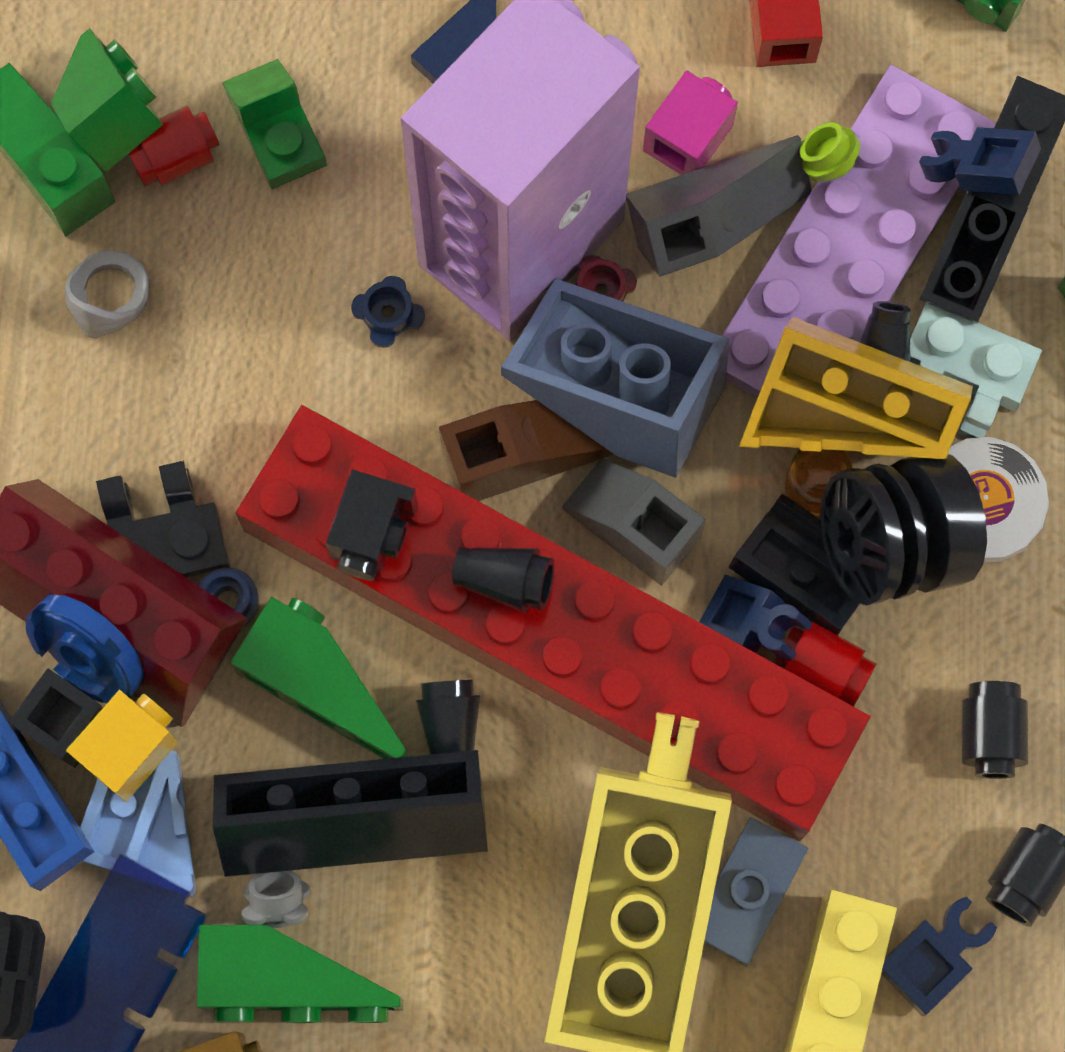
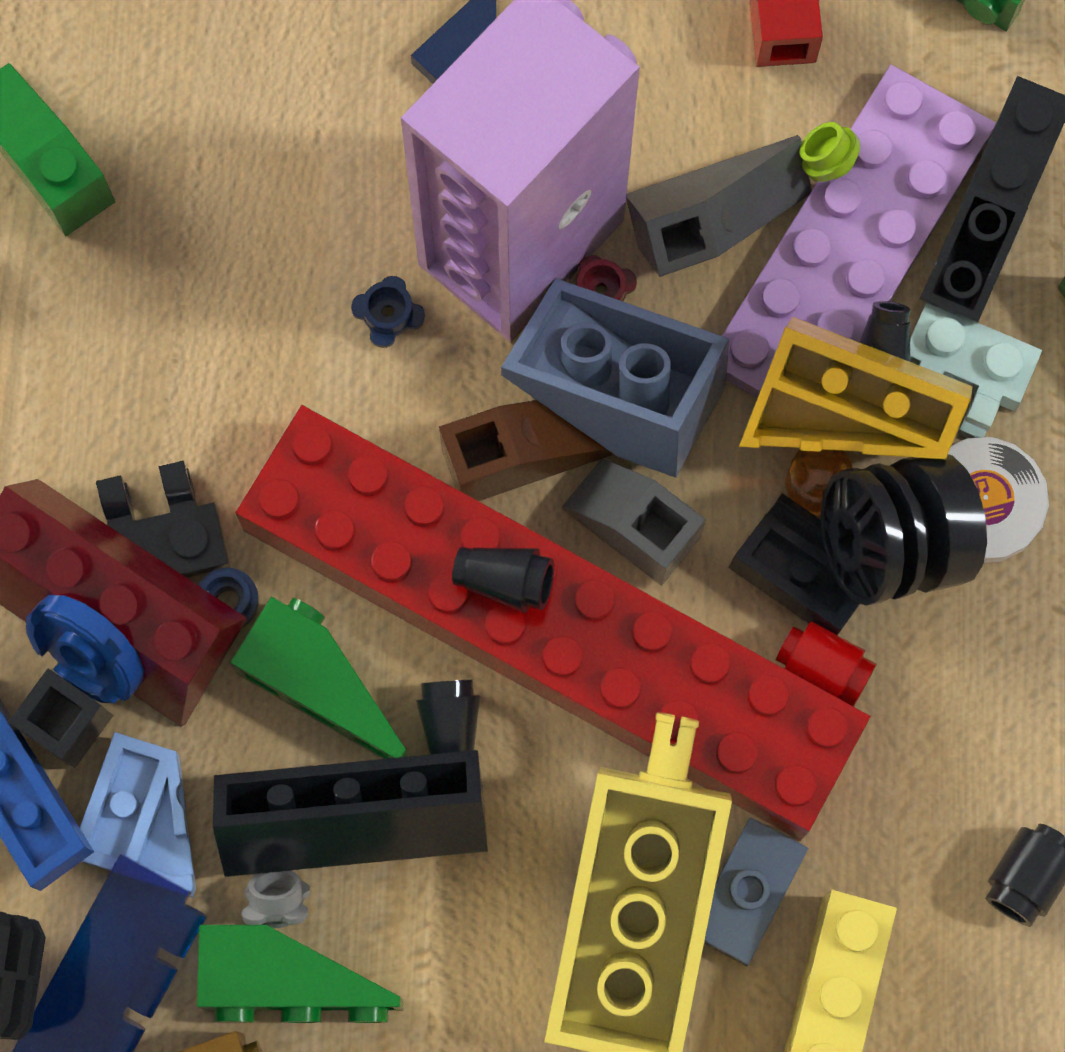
green slope [51,28,163,172] -> none
light grey piece [65,250,150,338] -> none
yellow brick [66,689,178,802] -> none
red brick [129,105,220,187] -> none
green slope [222,59,327,190] -> none
black brick [326,469,418,581] -> none
dark pink brick [643,70,738,175] -> none
dark blue plate [699,574,813,660] -> none
dark blue plate [881,897,997,1016] -> none
dark blue plate [919,127,1041,195] -> none
black brick [962,681,1028,779] -> none

